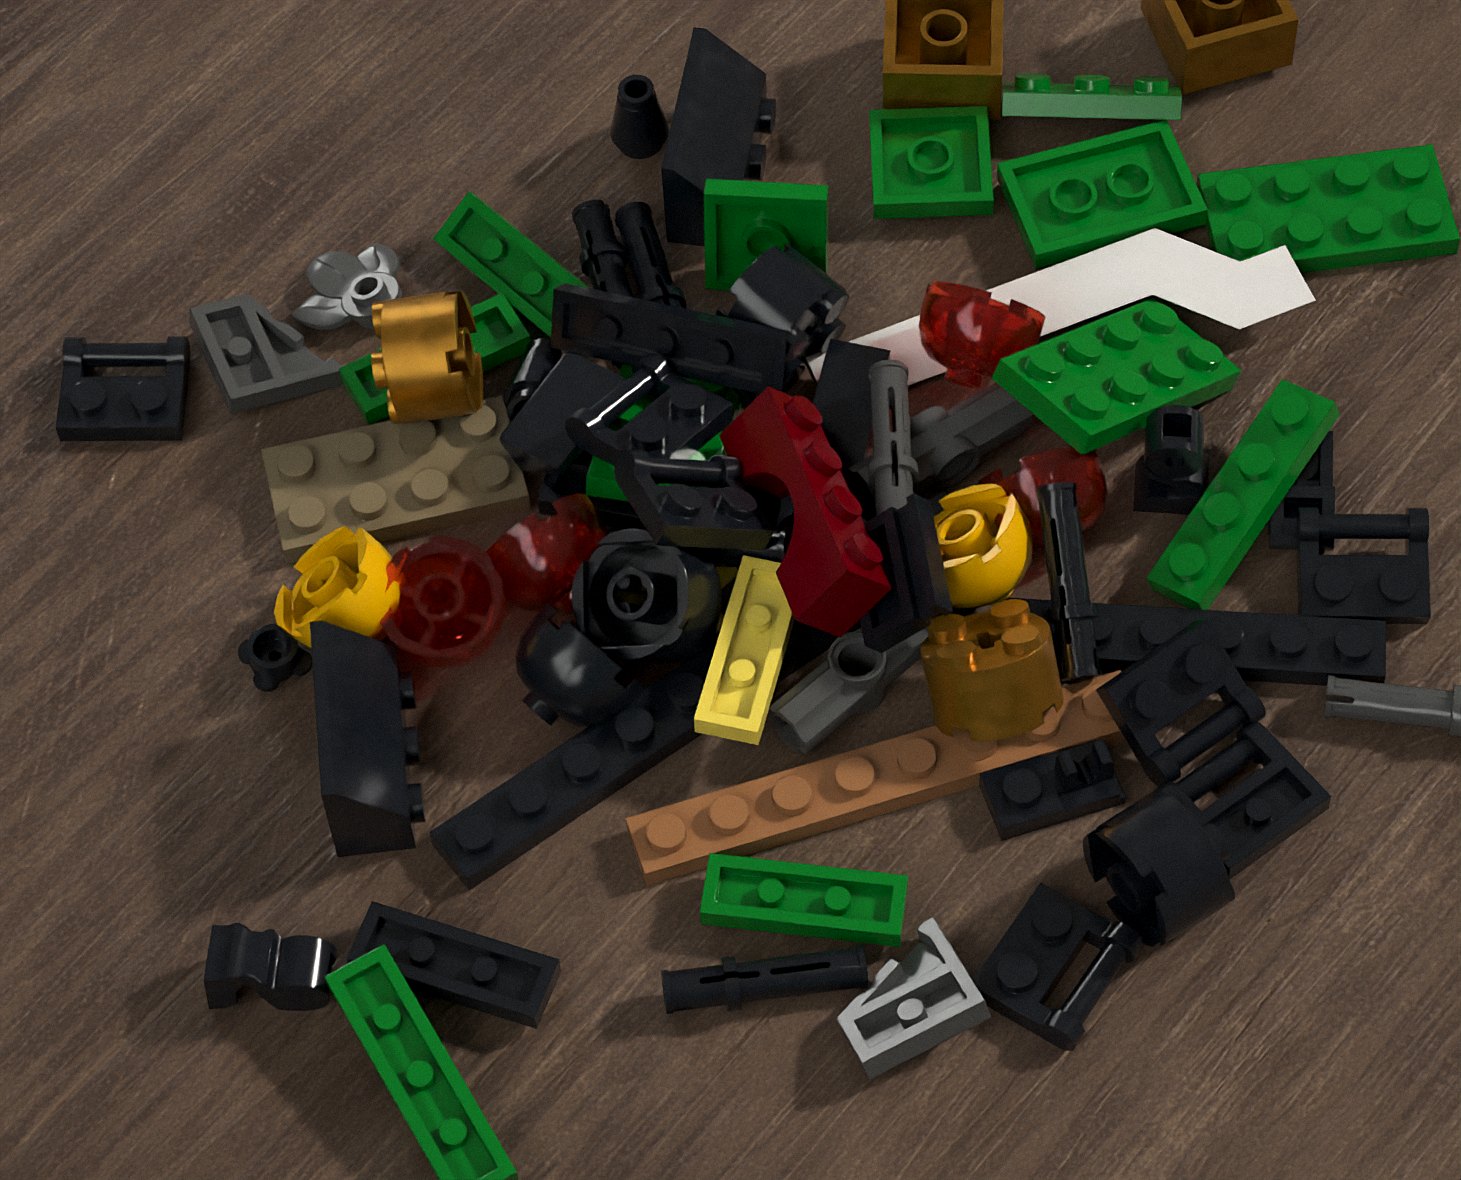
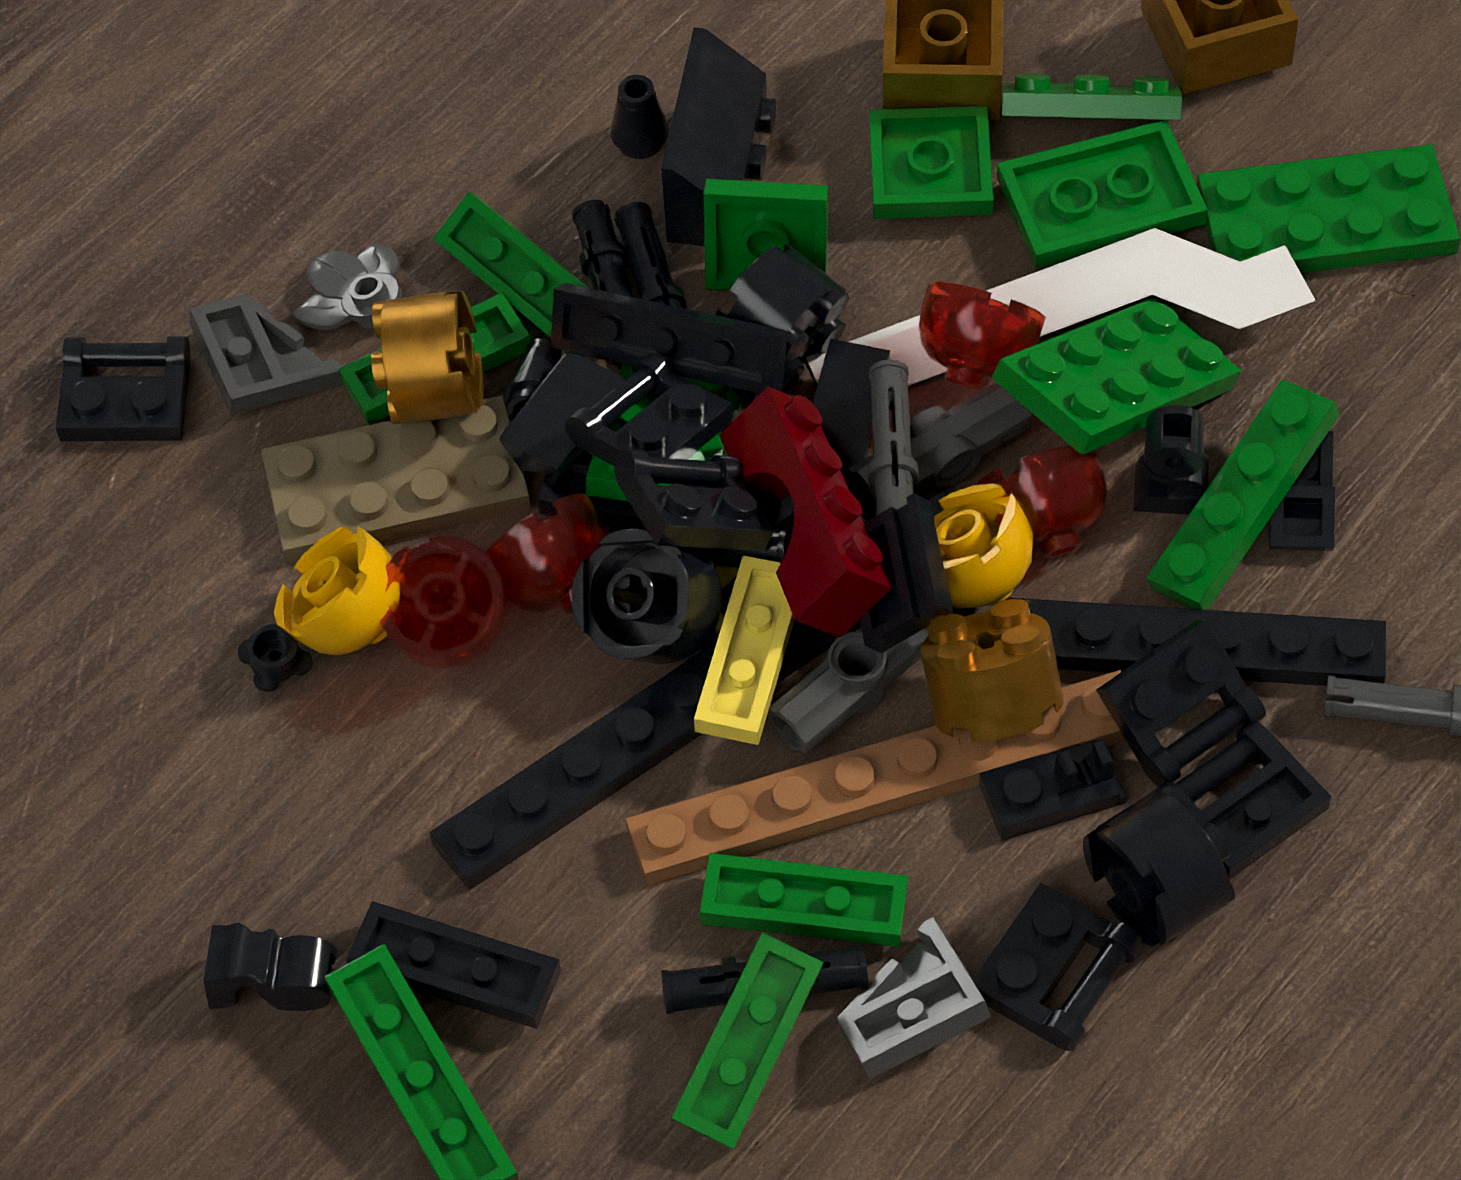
black slope [310,621,426,857] -> none
black cylinder [515,602,645,727] -> none
black pin [1035,482,1102,681] -> none
black plate [1296,507,1431,624] -> none
none -> green plate [671,932,824,1150]

